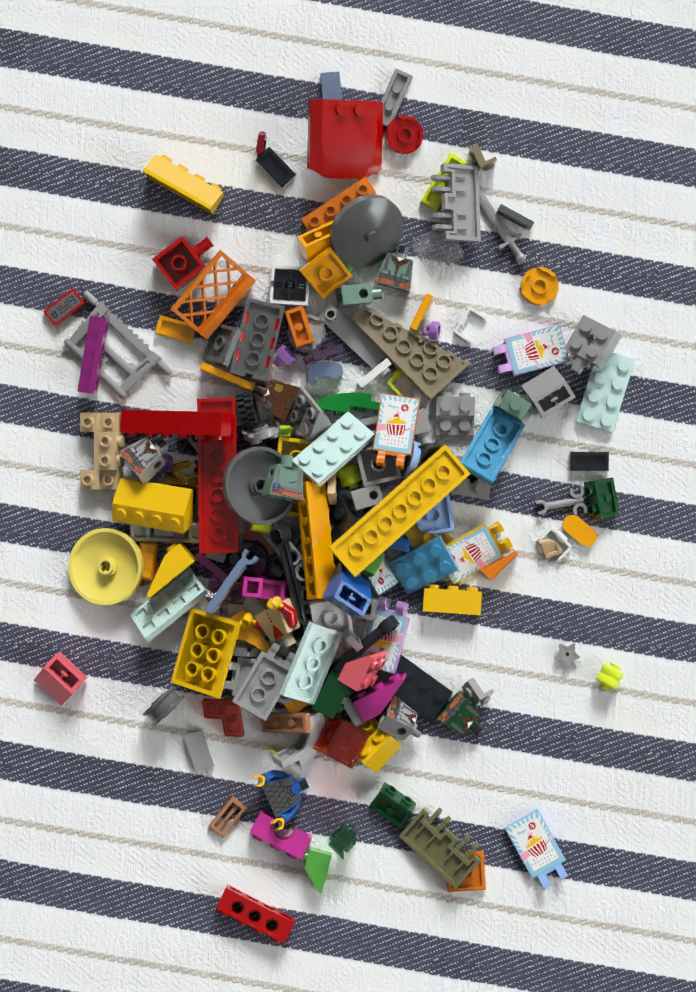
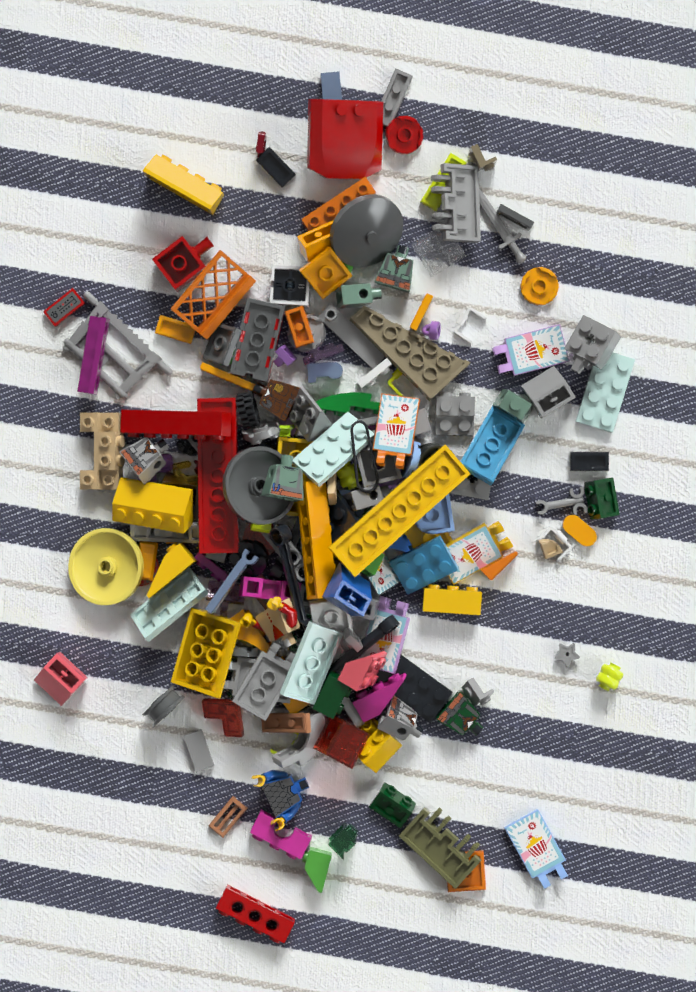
none -> black piece [350,420,379,493]

